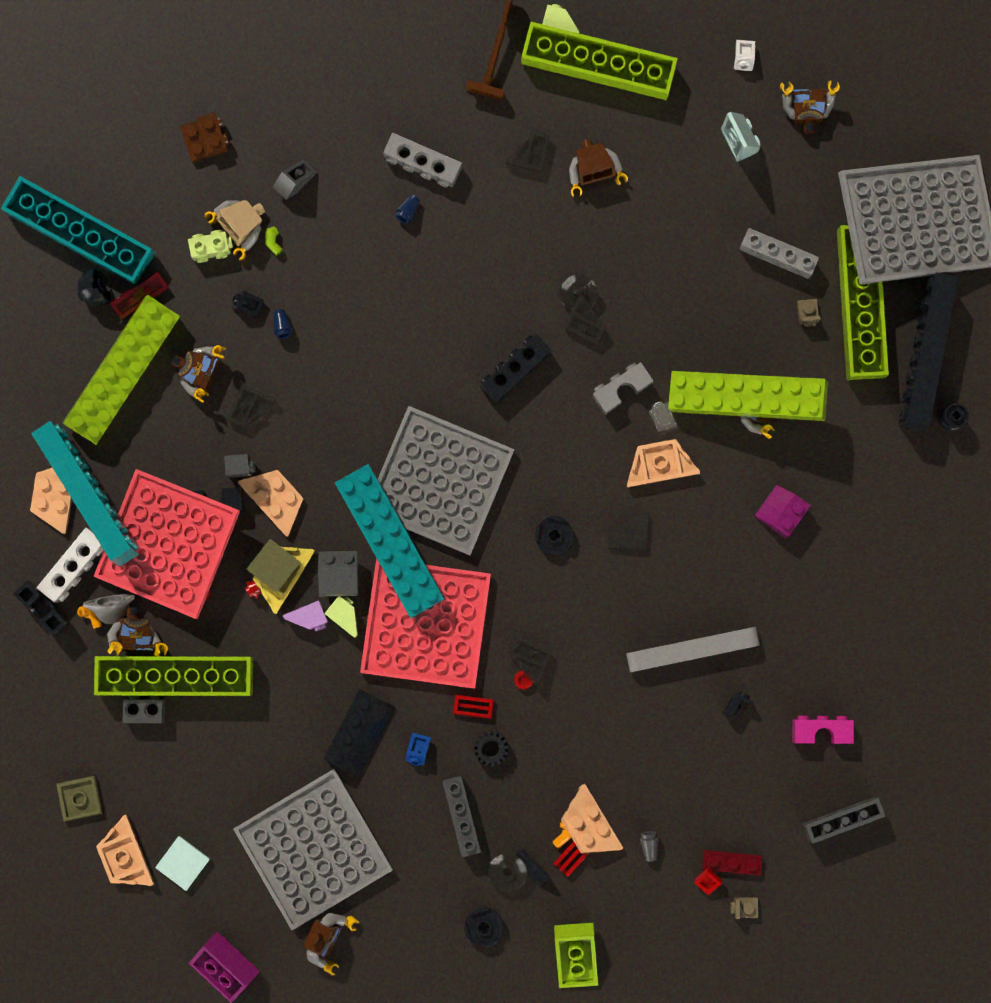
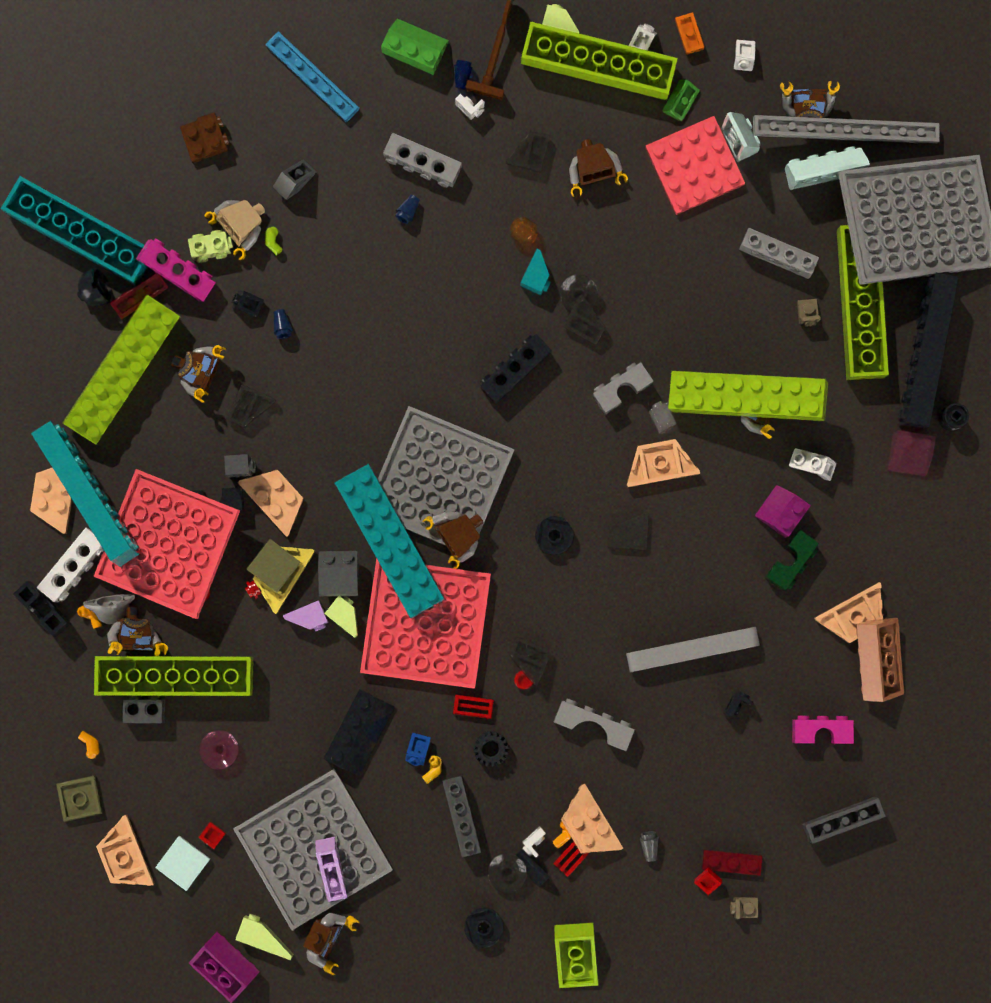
none -> light orange arm [78,731,99,759]
none -> dark pink brick [136,238,216,302]
none -> red plate [198,822,226,849]
none -> clear pink dish [199,730,238,769]
none -> yellowish green slope [235,914,293,960]
none -> dark azure tile [265,31,359,123]
none -> lavender slope [315,837,347,902]
none -> bright green slope [381,19,449,75]
none -> reddish brown torso [422,512,484,569]
none -> yellow arm [422,755,442,784]
none -> clear blue cone [454,60,473,89]
none -> white bracket [455,94,485,120]
none -> clear orange head [509,216,538,245]
none -> teal slope [520,249,551,295]
none -> white bracket [522,826,546,857]
none -> light grey arch [553,698,635,751]
none -> white bracket [629,24,657,51]
none -> coral plate [645,116,745,215]
none -> bright green slope [662,79,700,122]
none -> orange plate [675,12,704,55]
none -> light grey plate [753,115,940,144]
none -> dark green arch [764,530,819,591]
none -> light aqua slope [785,146,870,190]
none -> white bracket [789,448,837,481]
none -> light nougat wing [814,582,883,643]
none -> nougat slope [857,618,904,702]
none -> clear pink slope [888,430,936,476]

